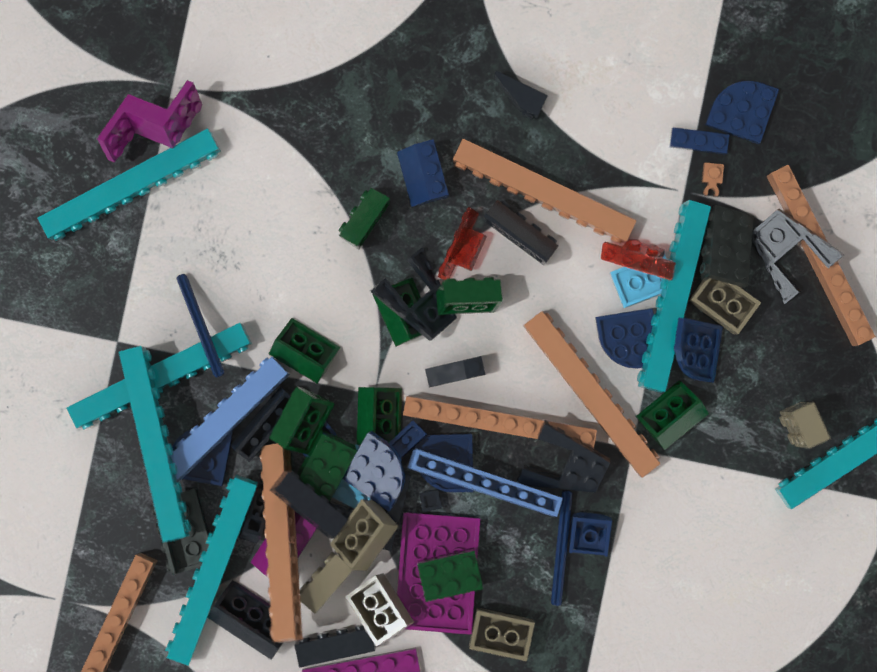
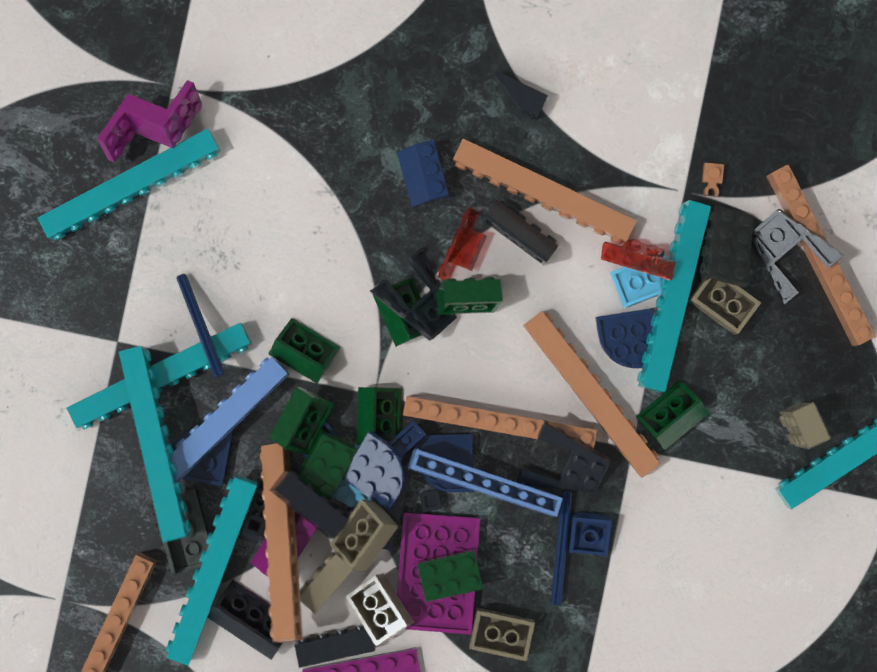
black brick [231,386,291,462] -> none
dark green slope [338,188,391,250] -> none
black slope [425,356,486,388] -> none
dark blue plate [669,128,729,154] -> none
dark blue plate [674,318,723,383] -> none
dark blue plate [705,81,779,144] -> none

